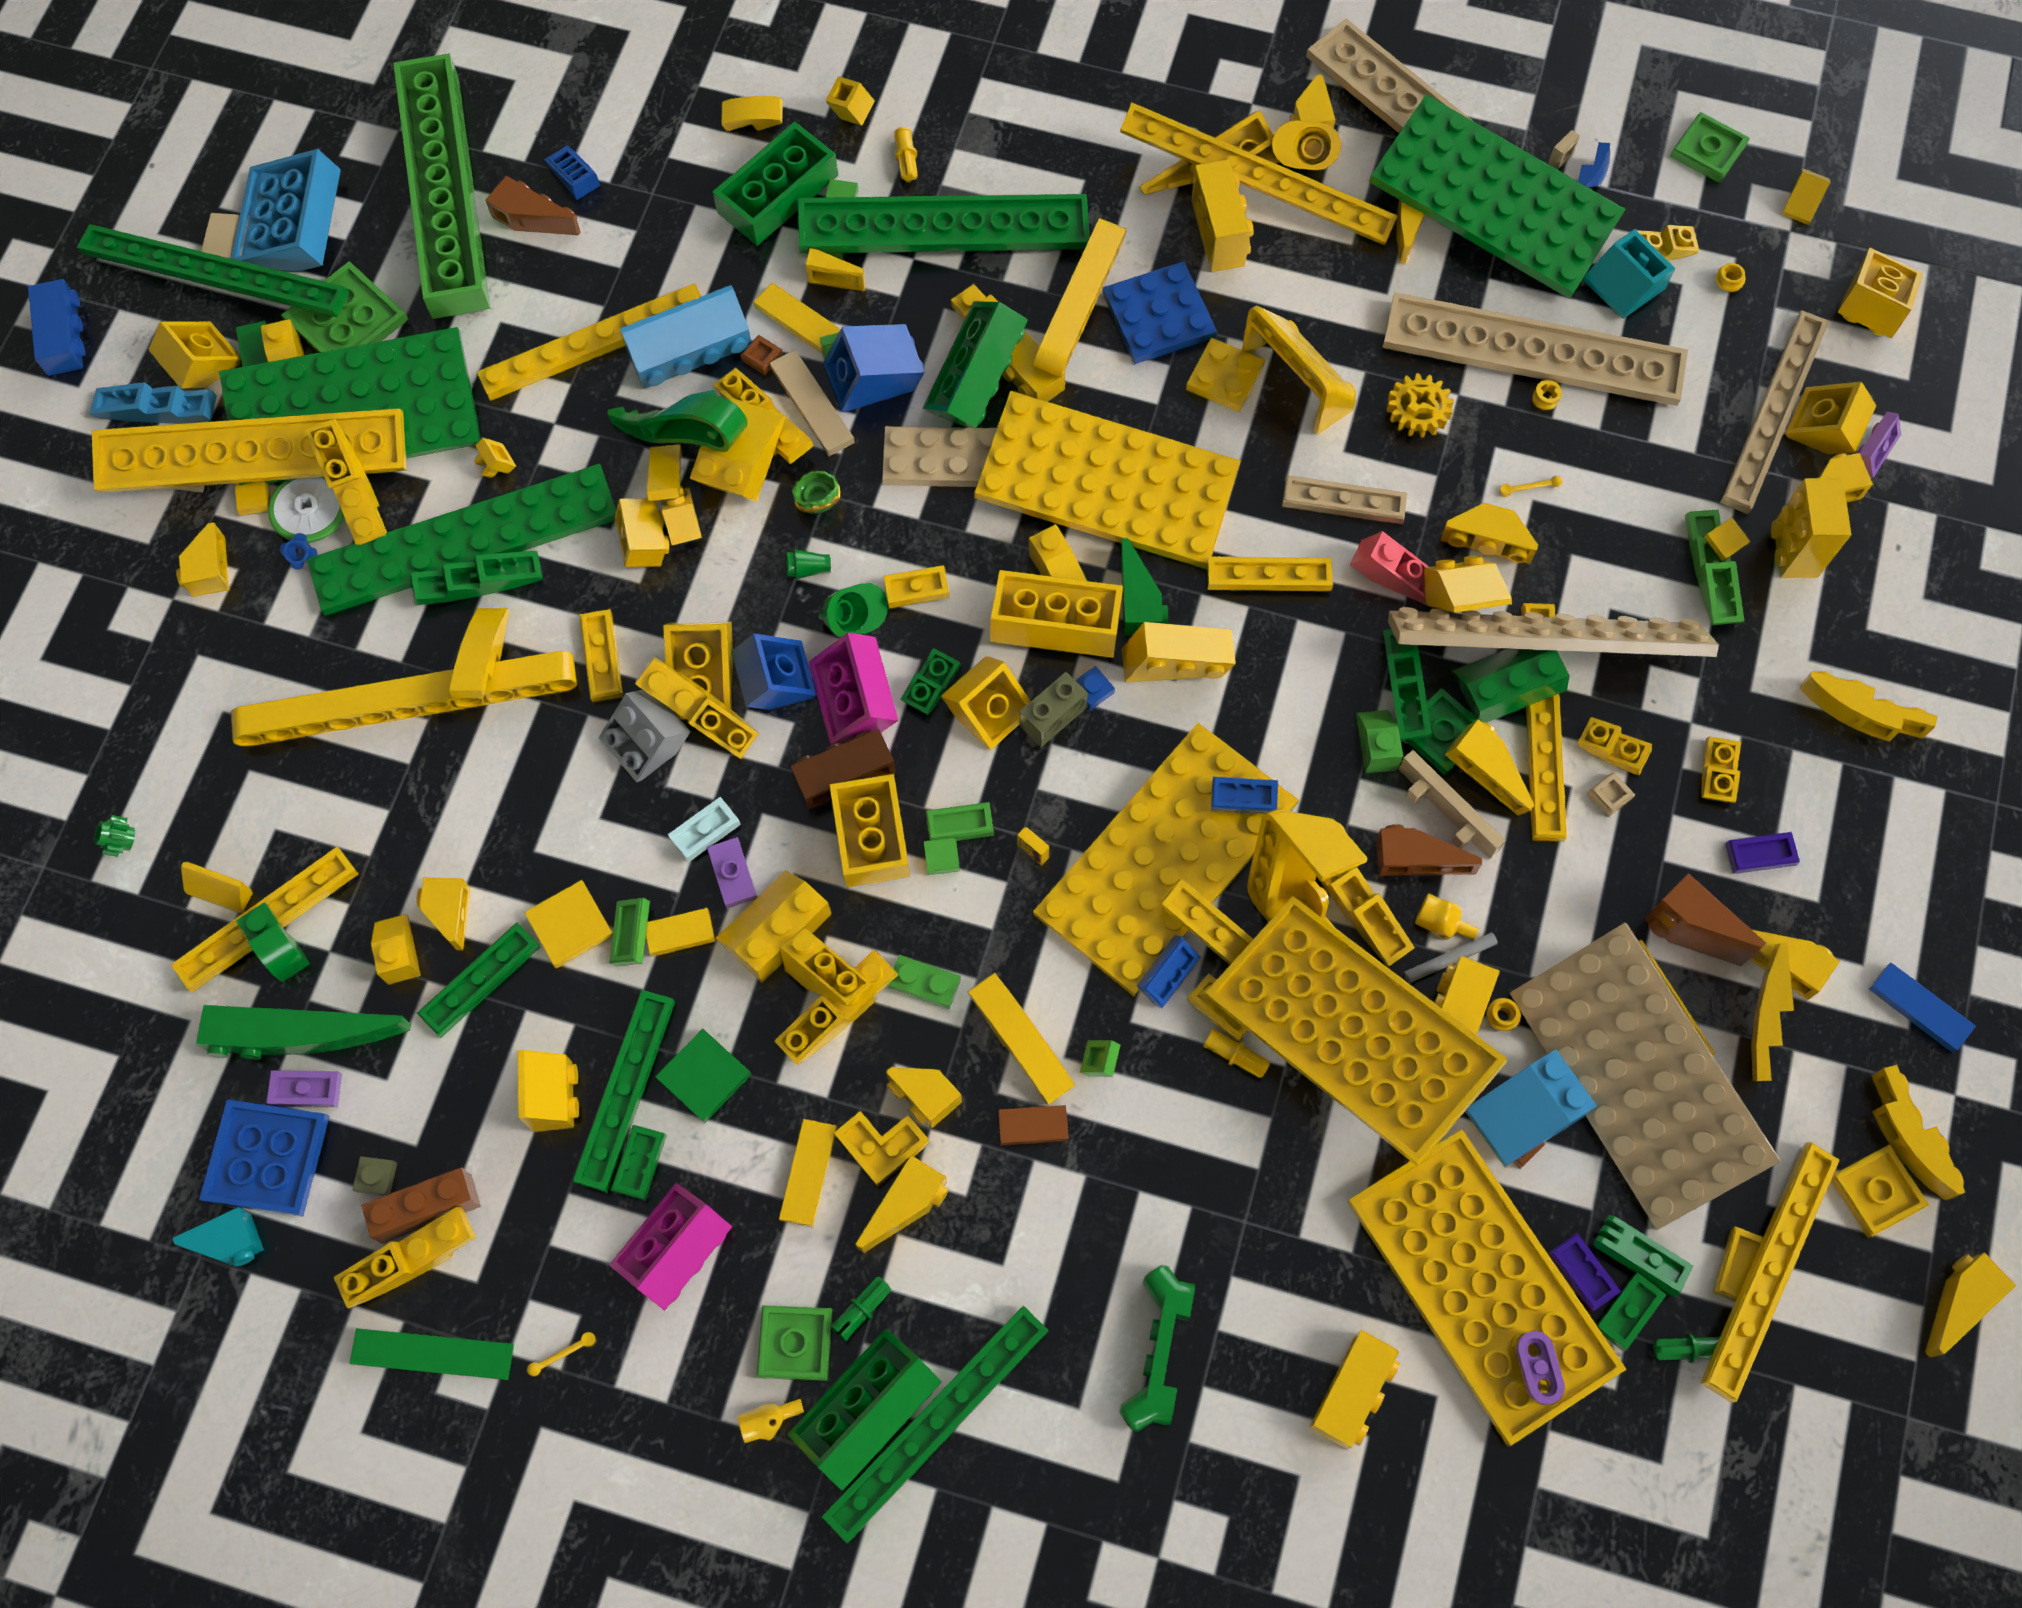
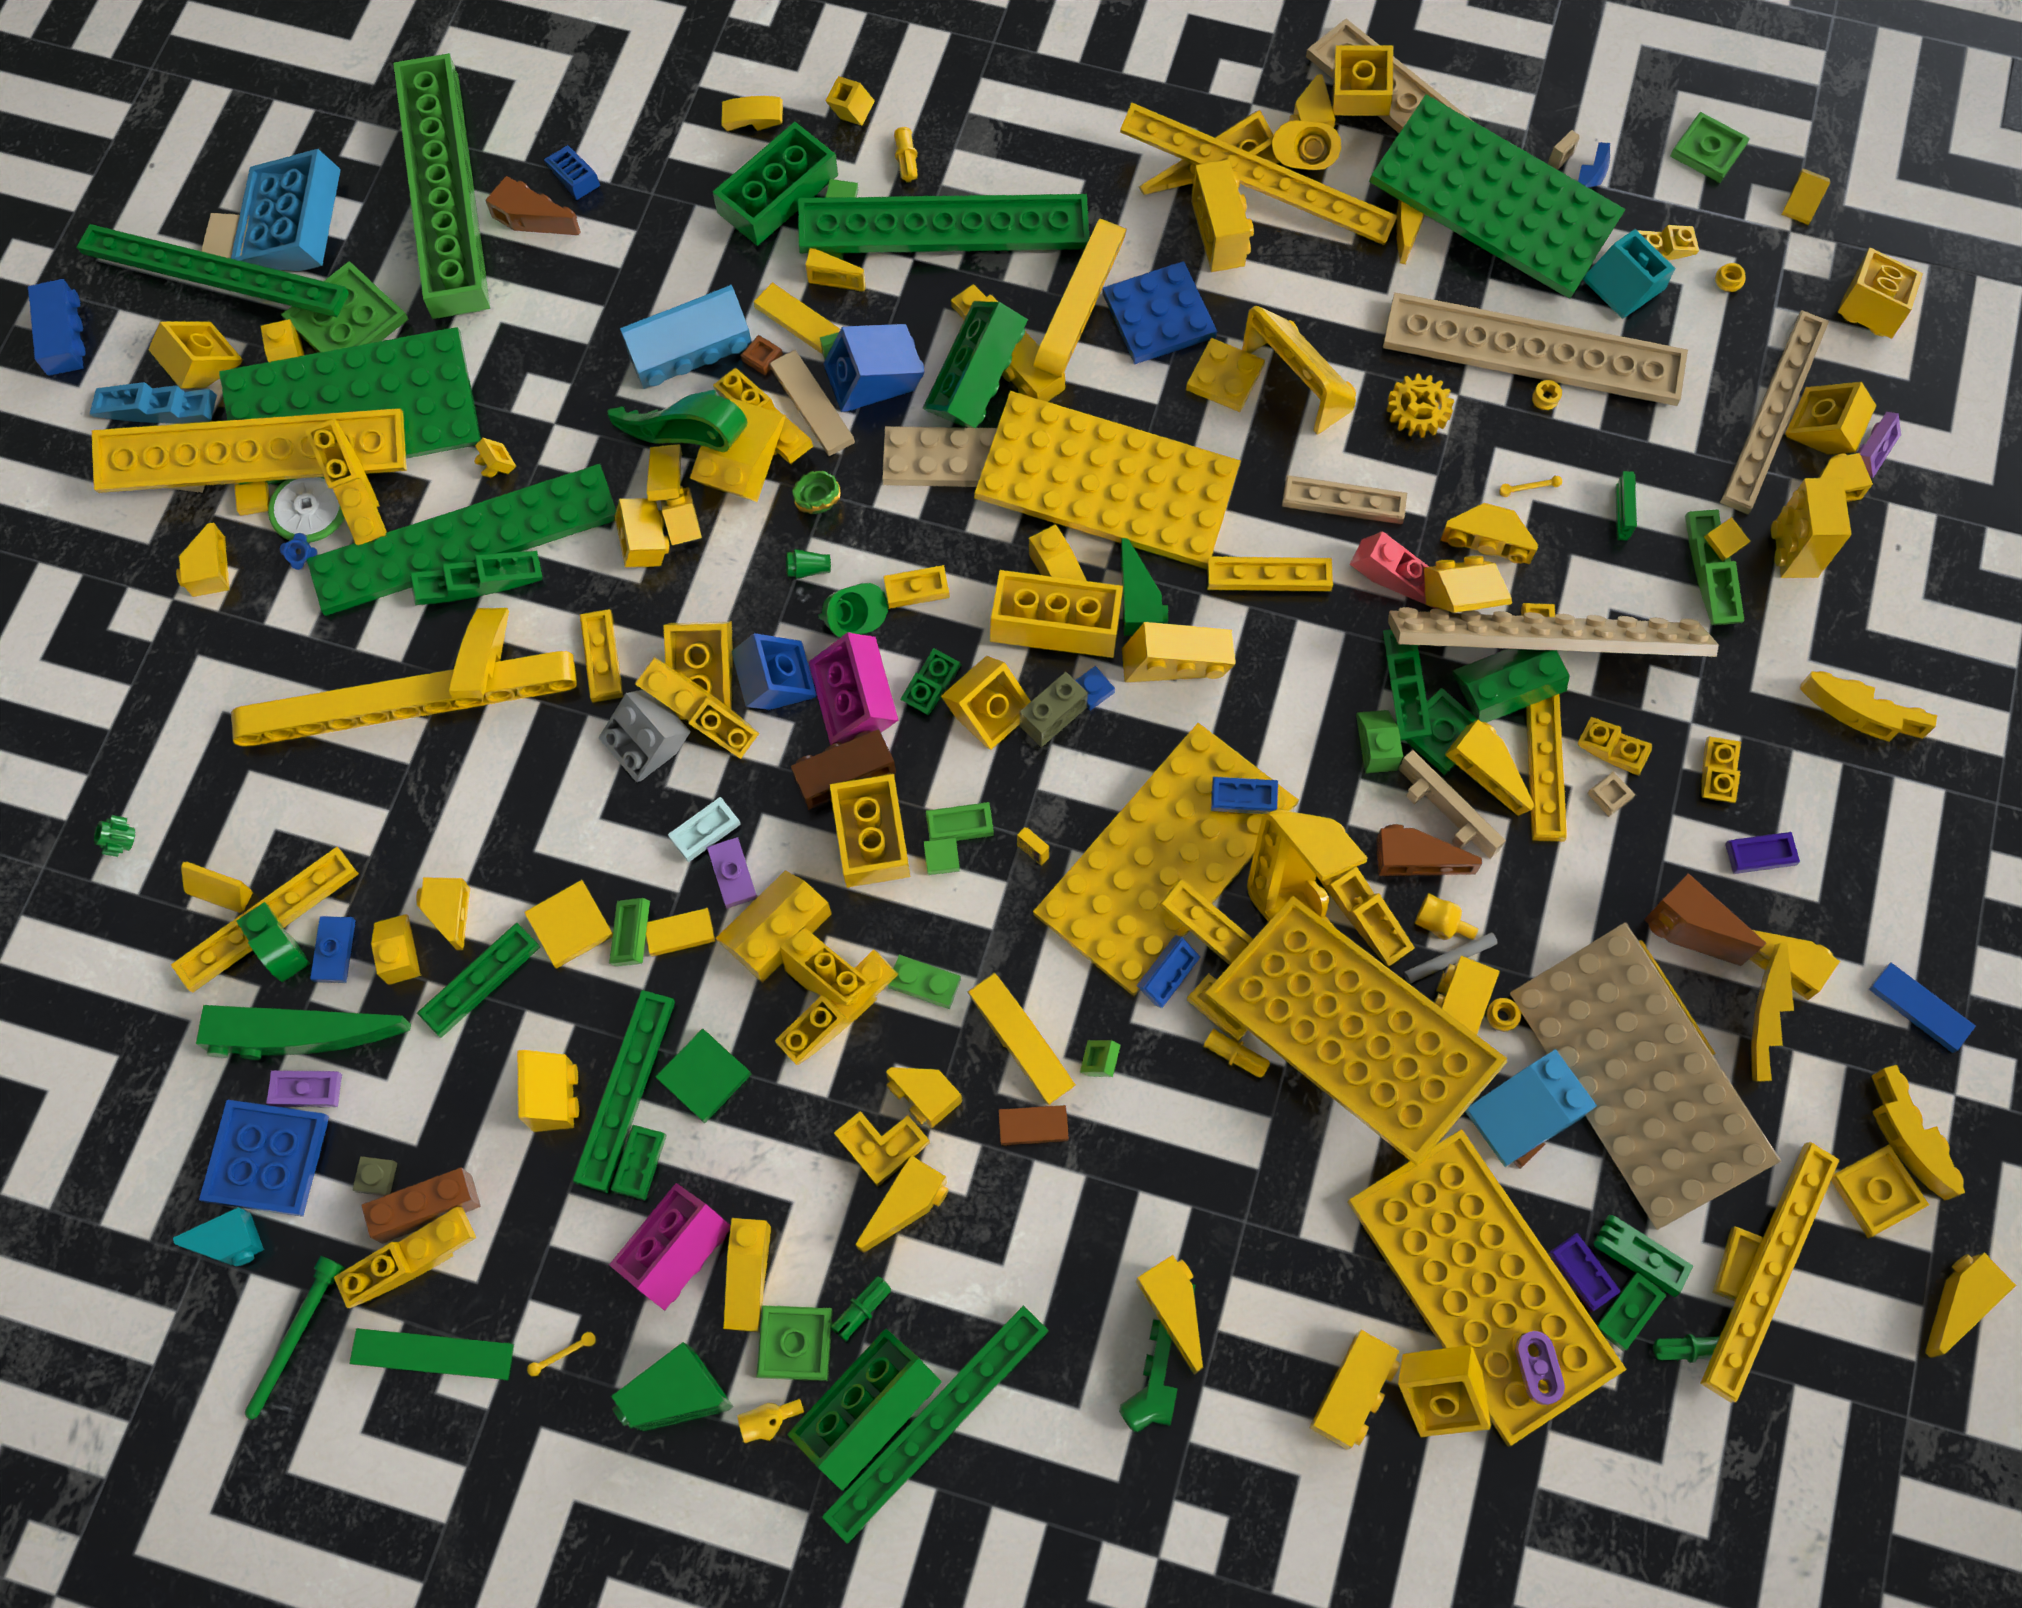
green tile [236,321,268,367] -> none
yellow plate [477,283,702,401] -> none
yellow tile [779,1119,837,1228] -> none
none -> green piece [245,1255,346,1420]
none -> blue plate [310,916,356,983]
none -> green slope [611,1342,734,1431]
none -> yellow slope [724,1218,771,1332]
none -> yellow slope [1136,1255,1203,1374]
none -> yellow brick [1332,45,1393,116]
none -> yellow slope [1398,1345,1491,1437]
none -> green tile [1615,471,1637,541]

